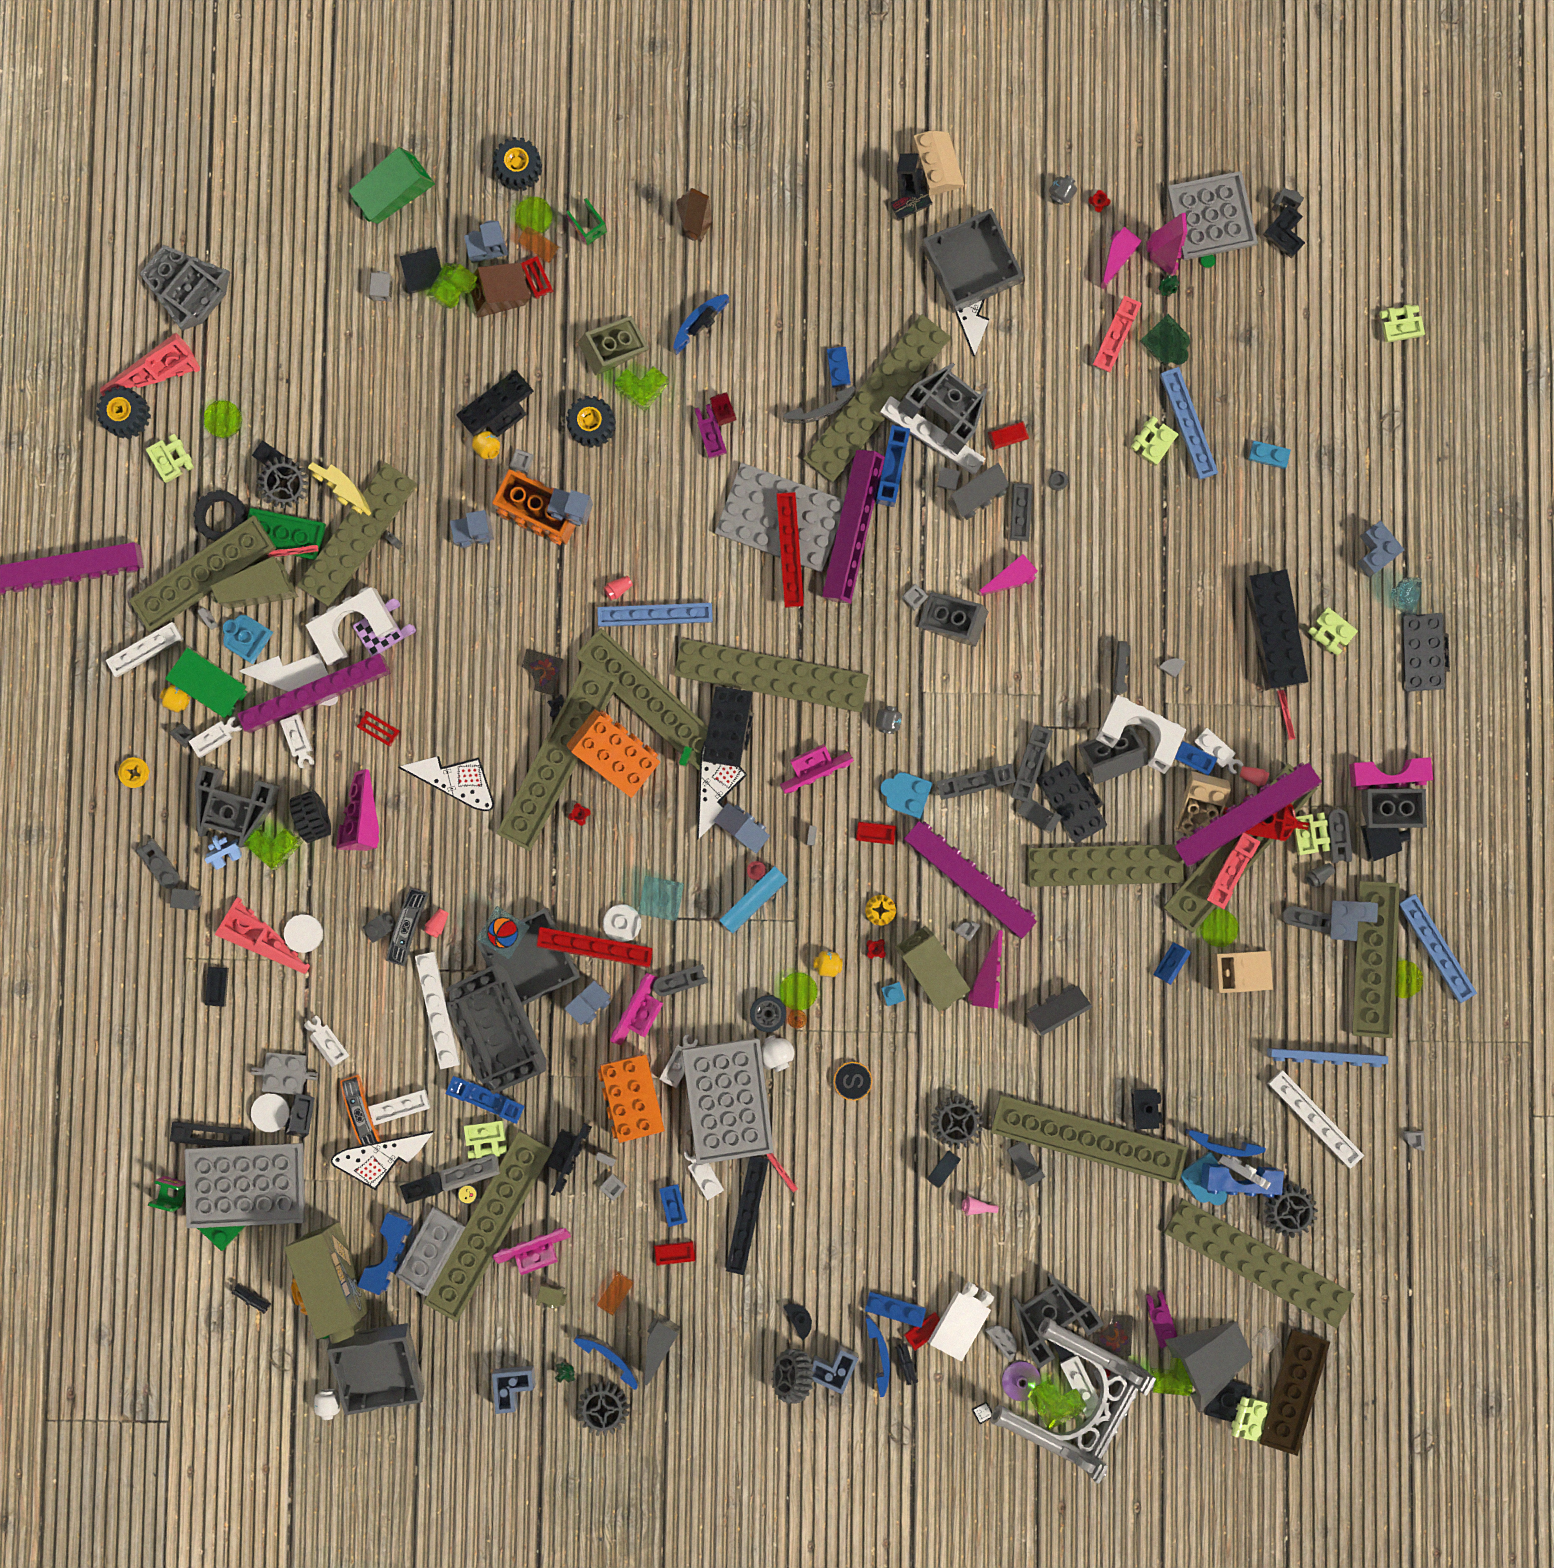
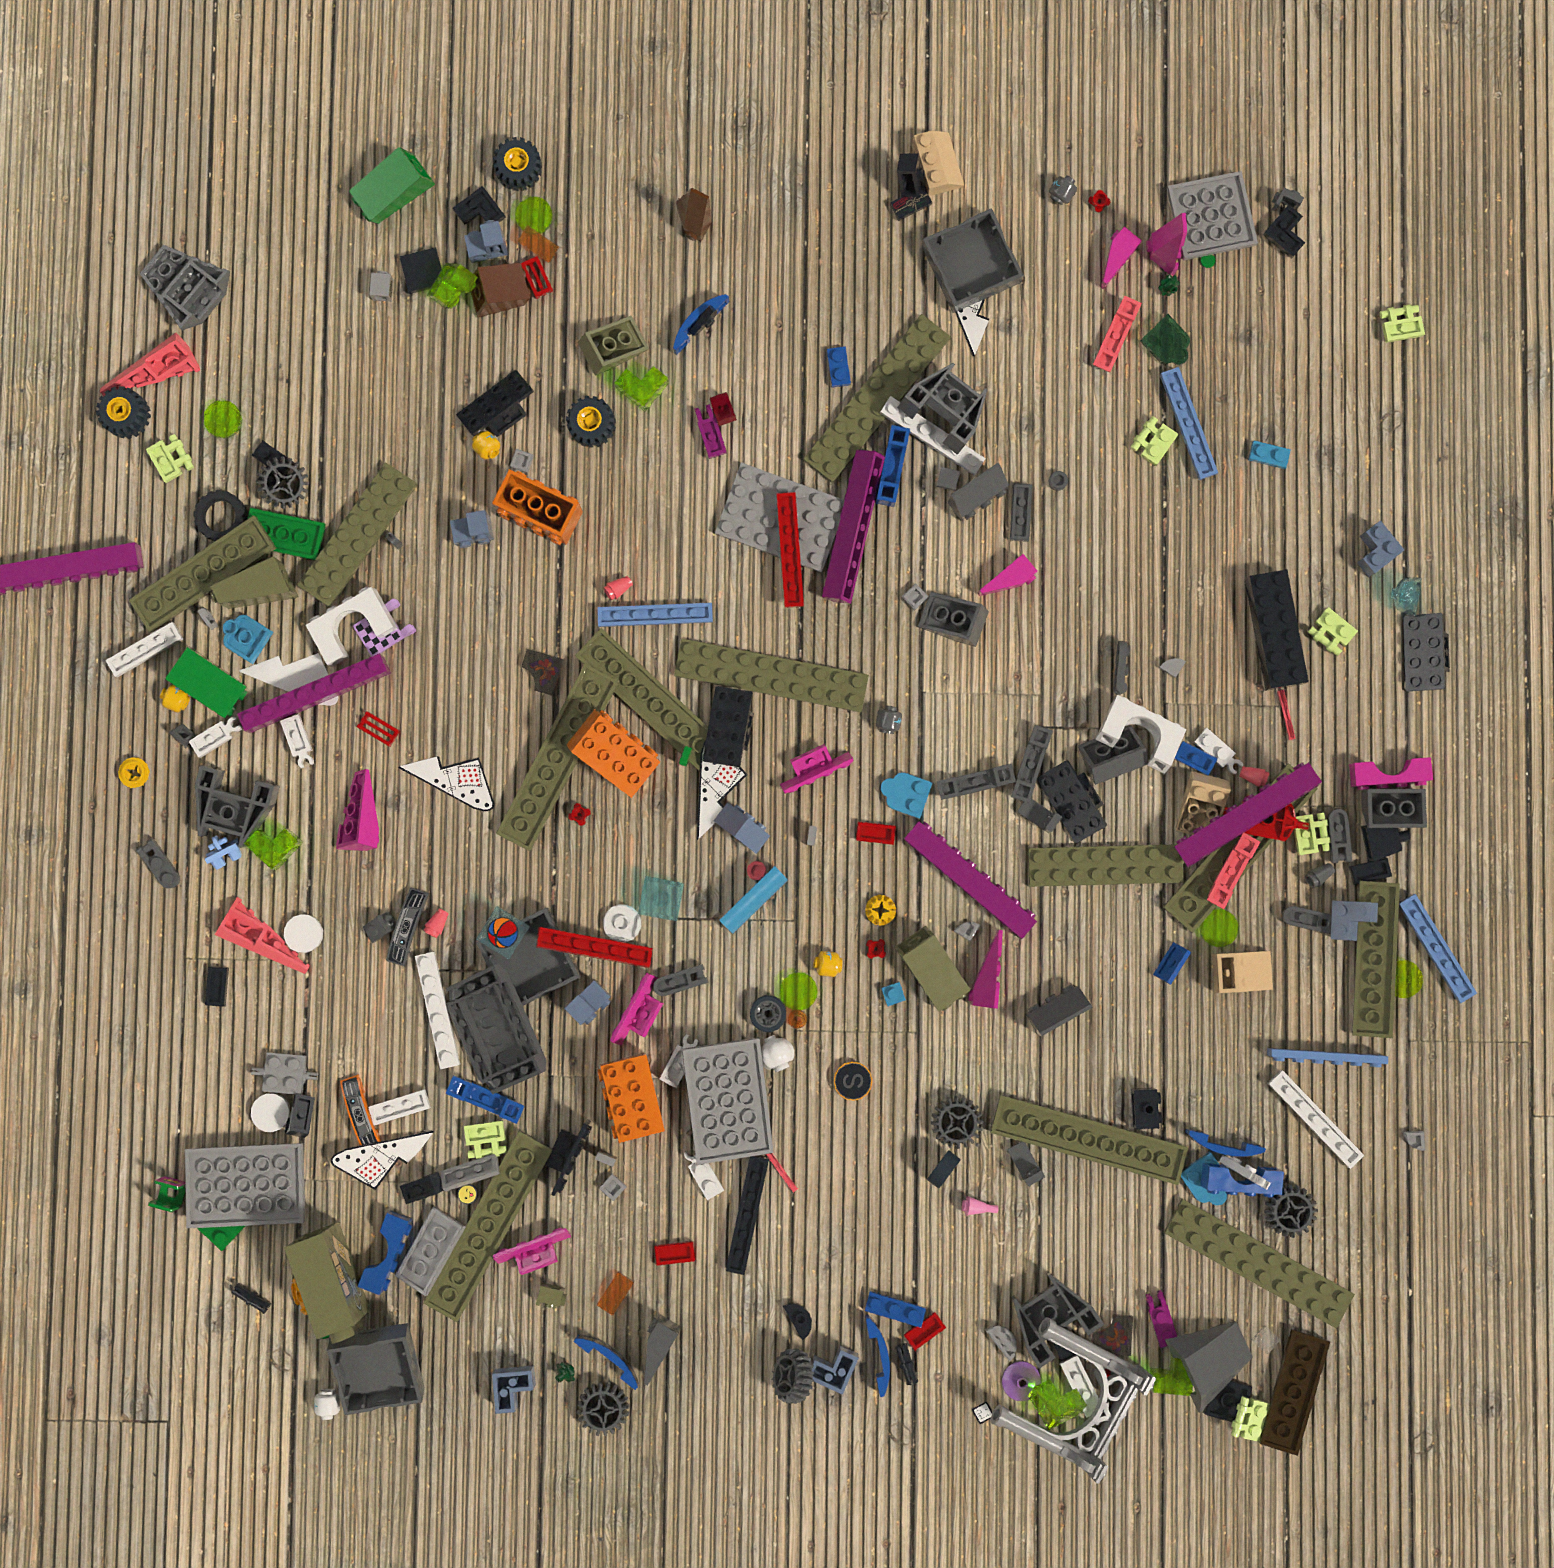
dark grey brick [170,888,202,910] -> none
black container [170,1122,251,1147] -> none
coral piece [267,545,319,558] -> none
black tyre [290,790,331,843] -> none
white plate [304,1016,349,1068] -> none
light yellow slope [308,462,371,516] -> none
sand blue brick [547,488,593,526] -> none
black plate [547,694,565,717] -> none
green piece [566,198,607,246] -> none
blue plate [659,1183,688,1227] -> none
dark grey slope [783,386,855,424] -> none
white tile [928,1281,994,1361] -> none
red tile [987,421,1029,450] -> none
none -> black plate [453,186,506,225]
none -> black tile [1349,858,1392,885]

